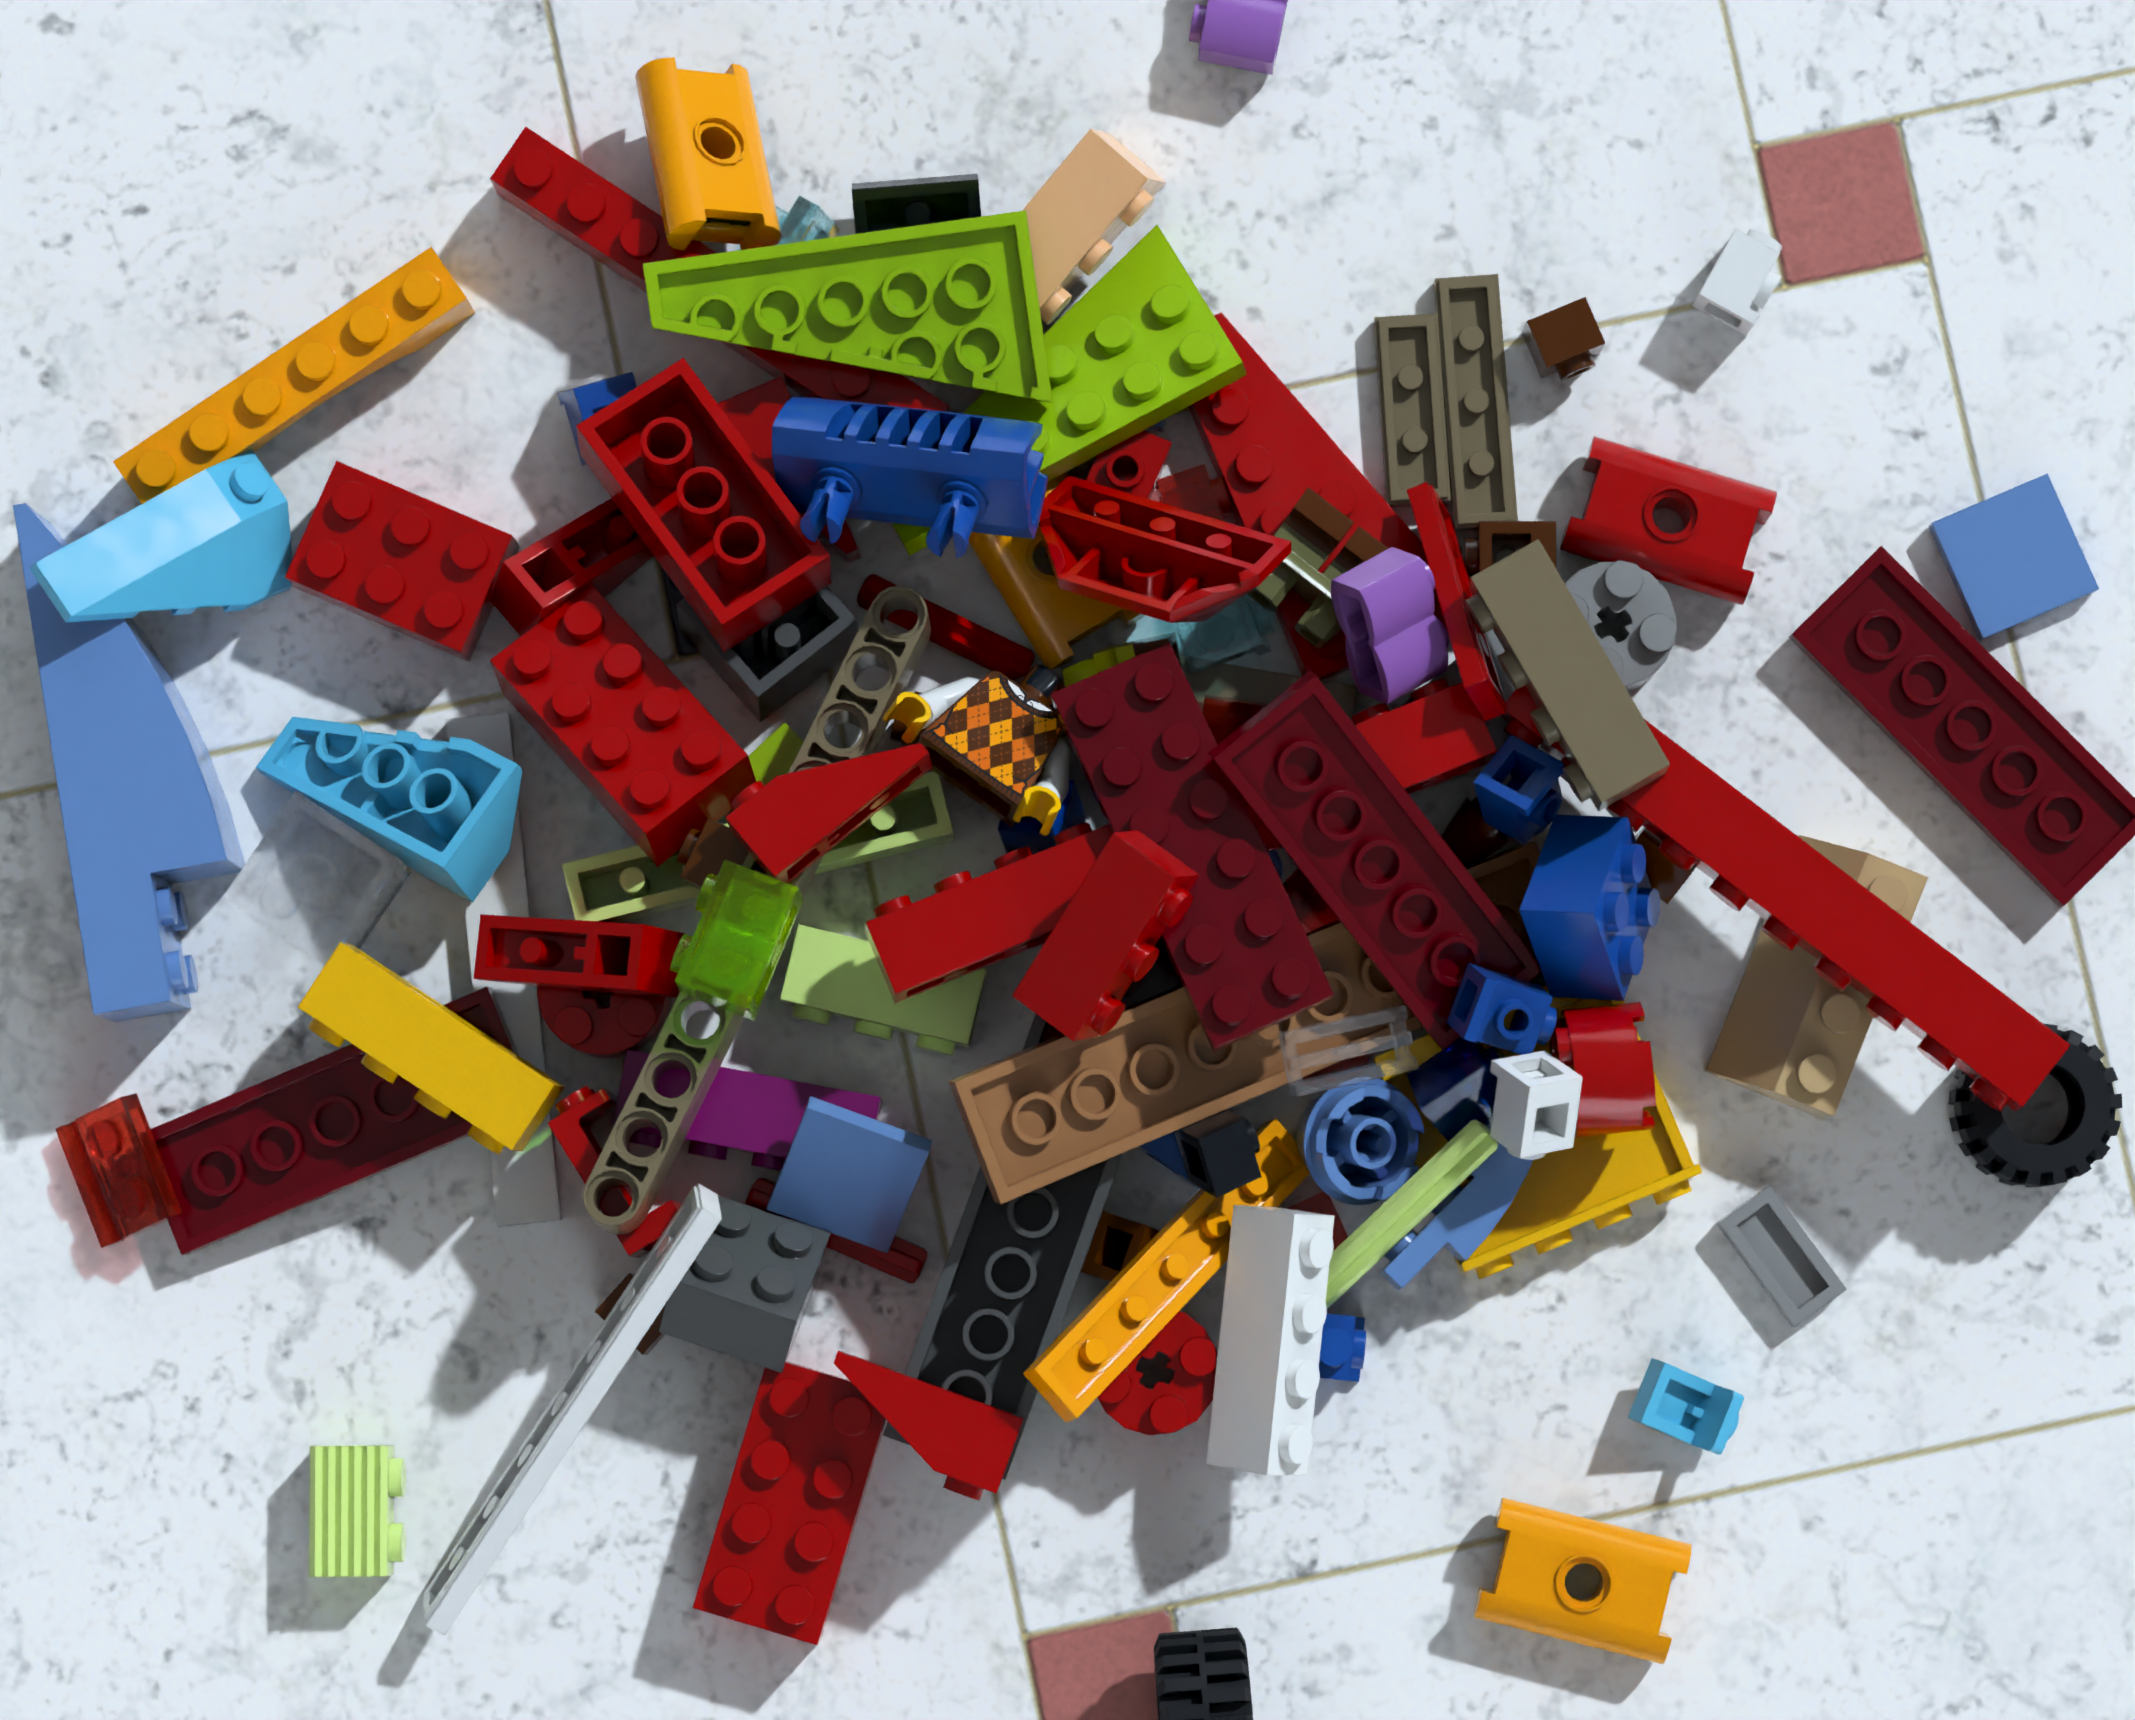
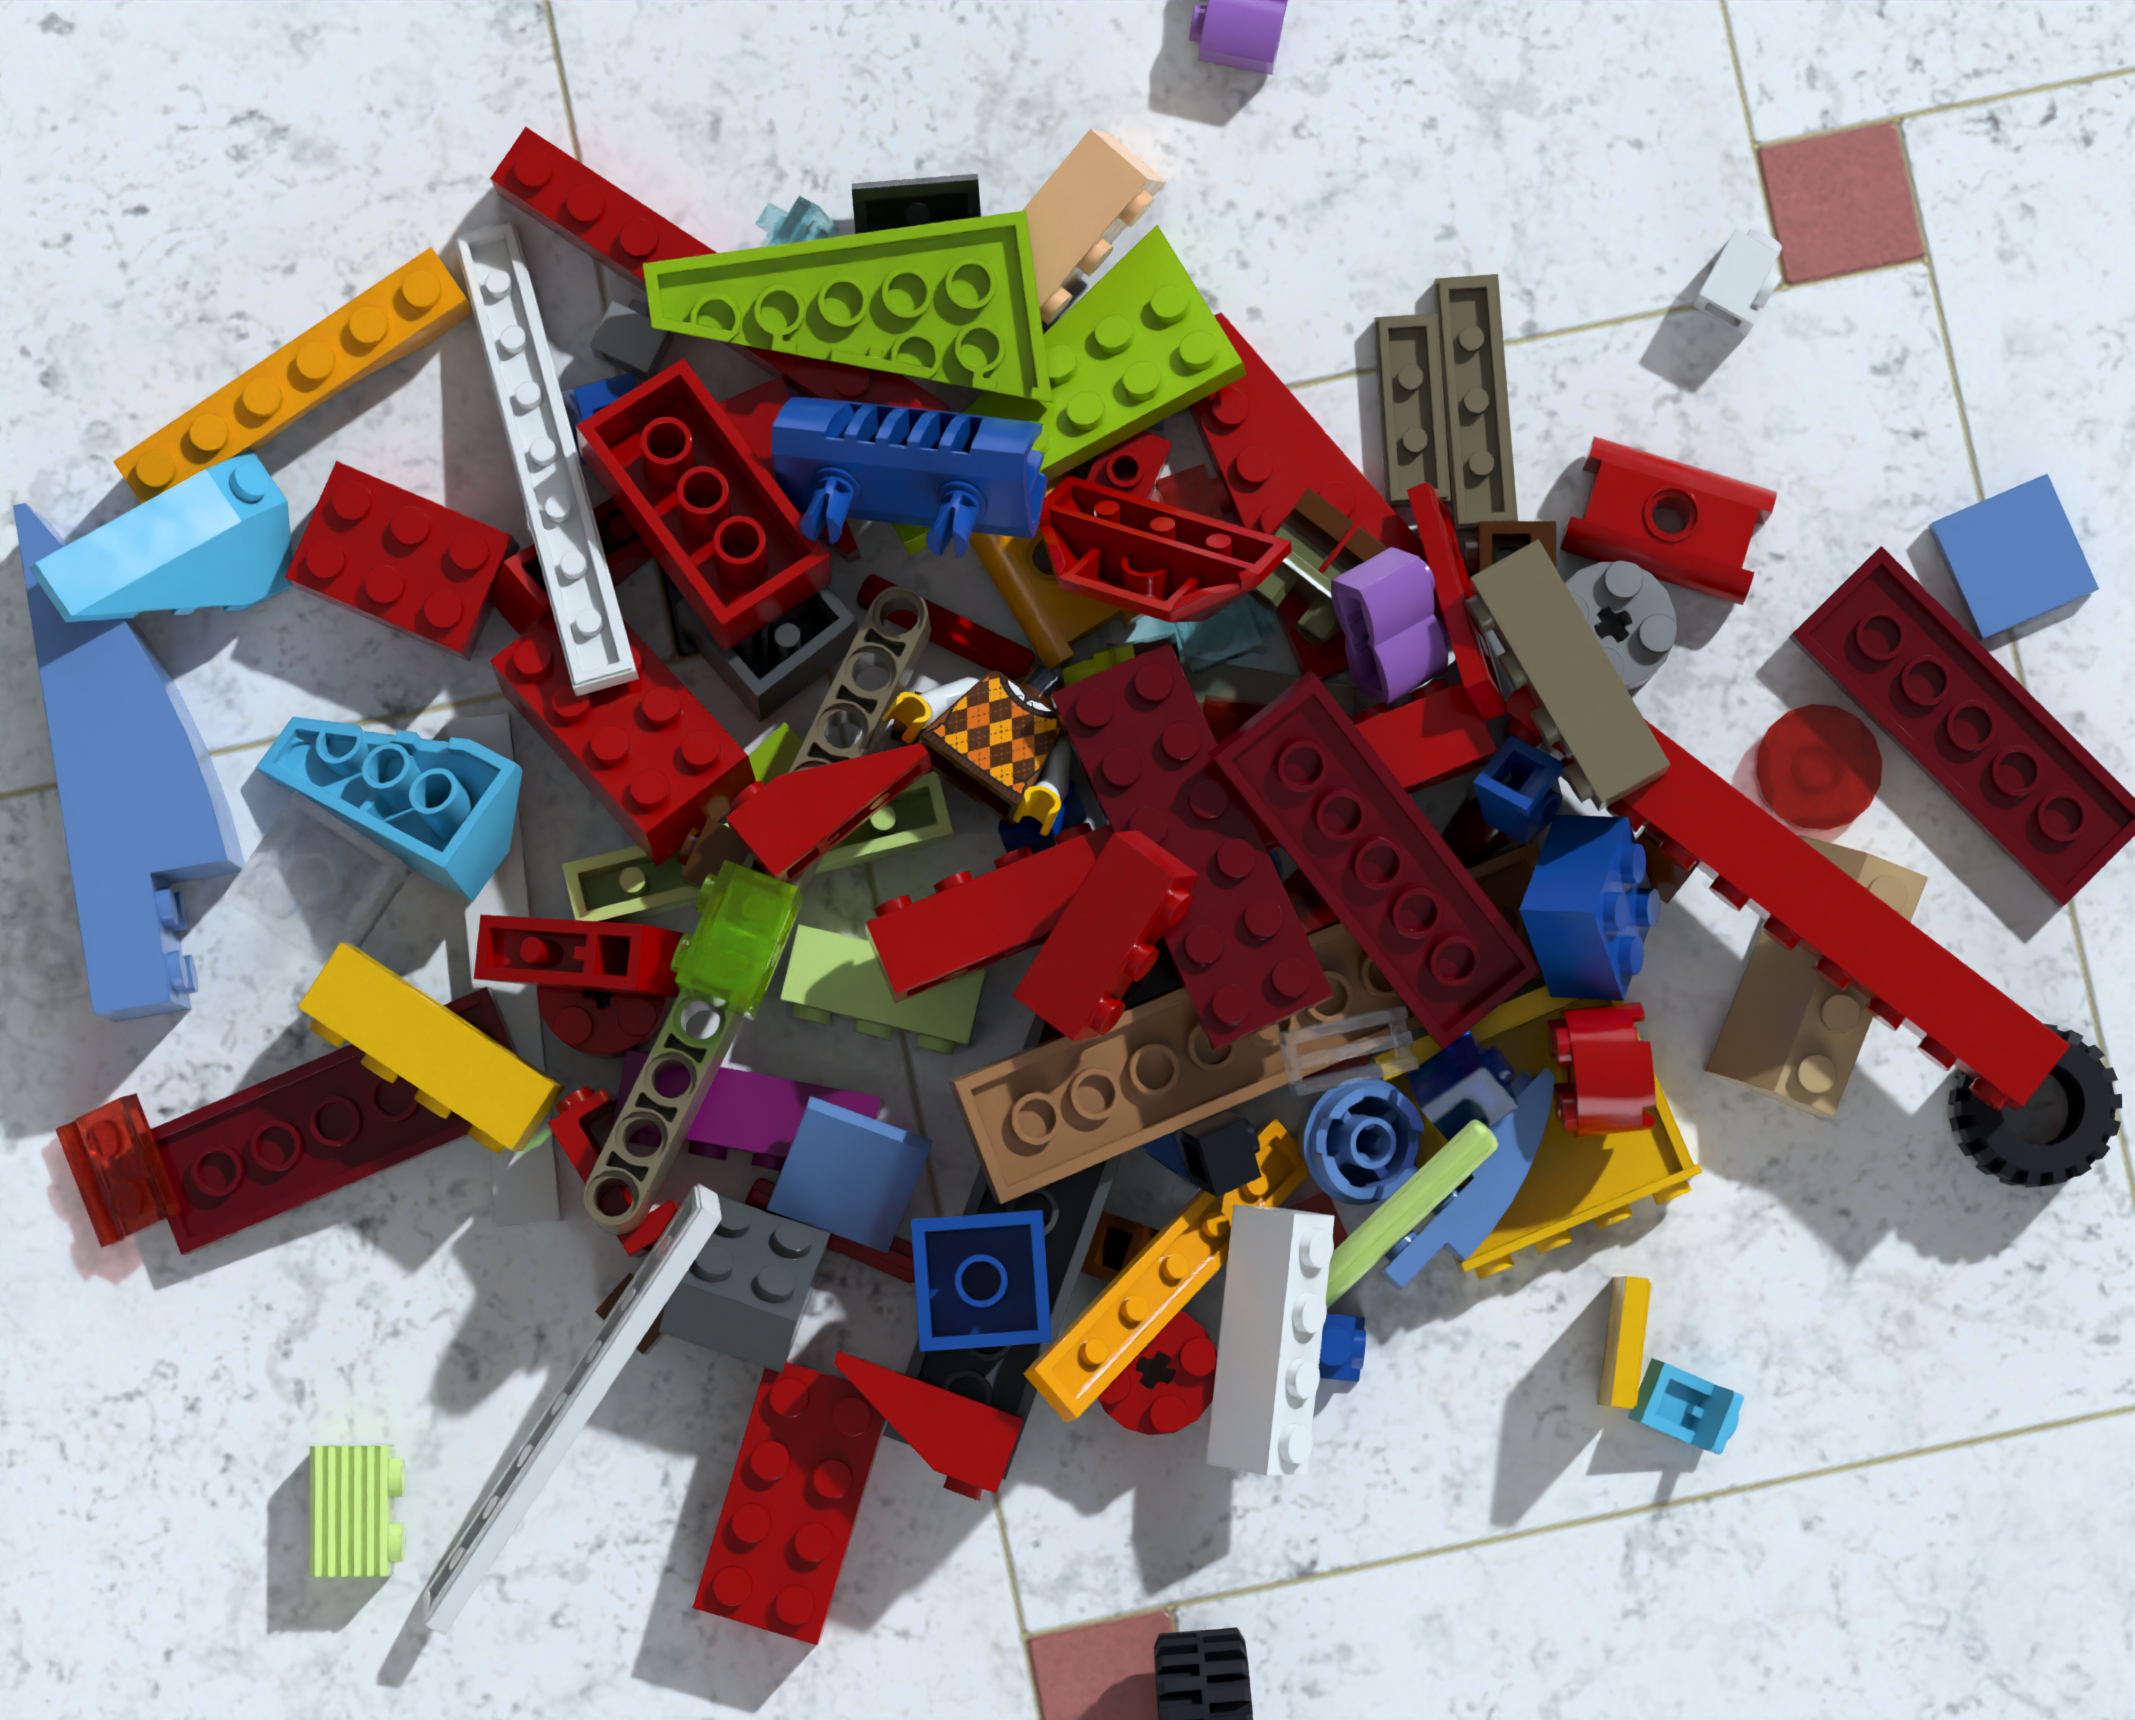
light orange piece [635,57,782,251] -> none
blue brick [1446,963,1557,1055] -> none
light orange piece [1474,1498,1692,1664] -> none
white brick [1490,1050,1583,1160] -> none
reddish brown plate [1522,297,1605,381] -> none
light grey tile [1716,1185,1847,1327] -> none
none -> white tile [453,220,639,697]
none -> light grey plate [590,300,674,381]
none -> blue brick [911,1210,1052,1352]
none -> yellow tile [1598,1276,1652,1409]
none -> clear red tile [1753,704,1882,832]

